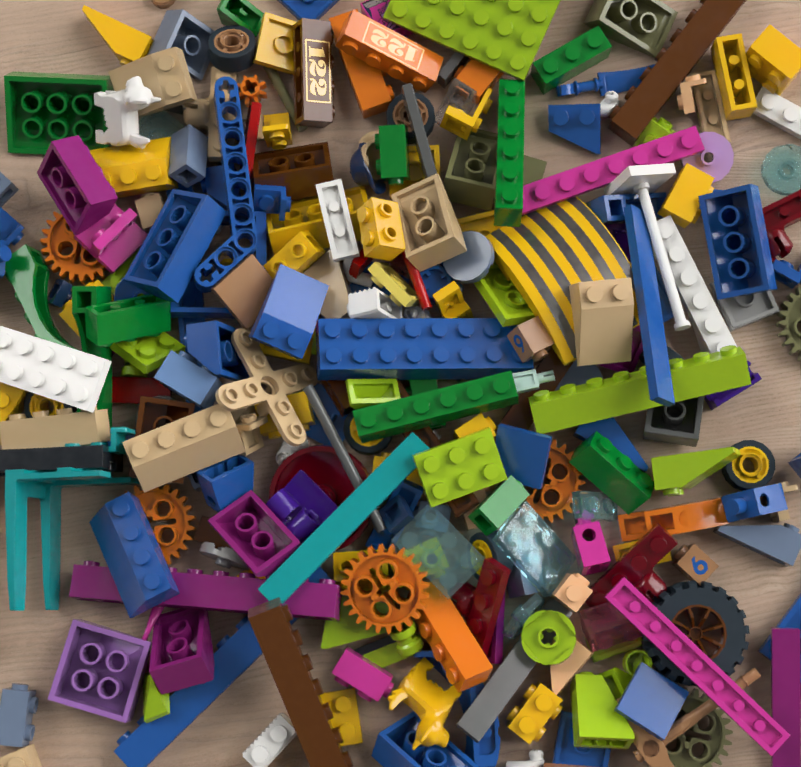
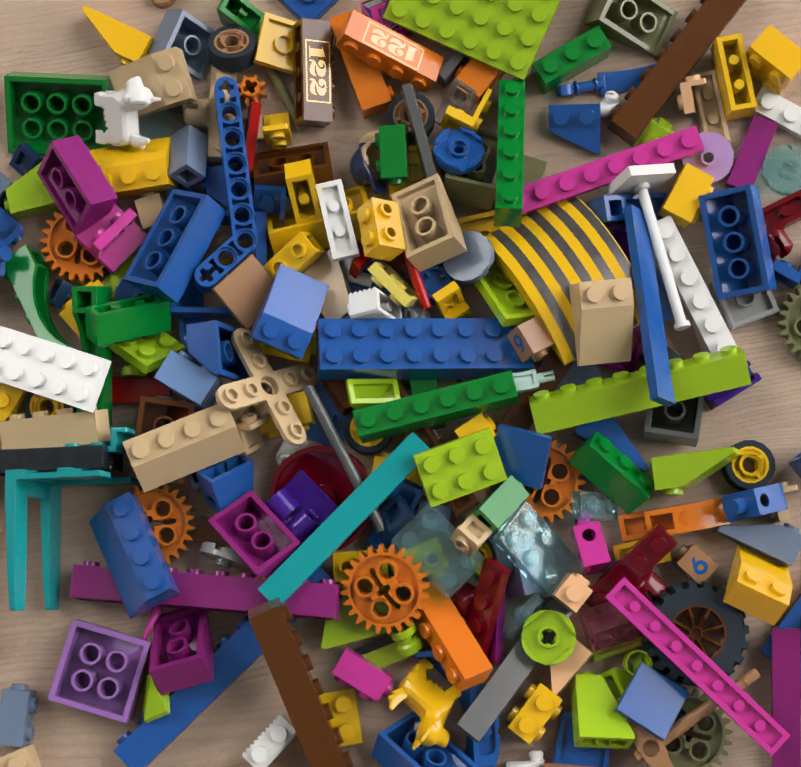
none -> lime slope [4,162,59,220]
none -> dark blue plate [9,143,43,176]
none -> yellow brick [284,159,322,225]
none -> blue plate [433,127,485,175]
none -> tan bracket [450,514,493,557]
none -> yellow slope [723,544,793,626]
none -> magenta tile [725,114,778,188]

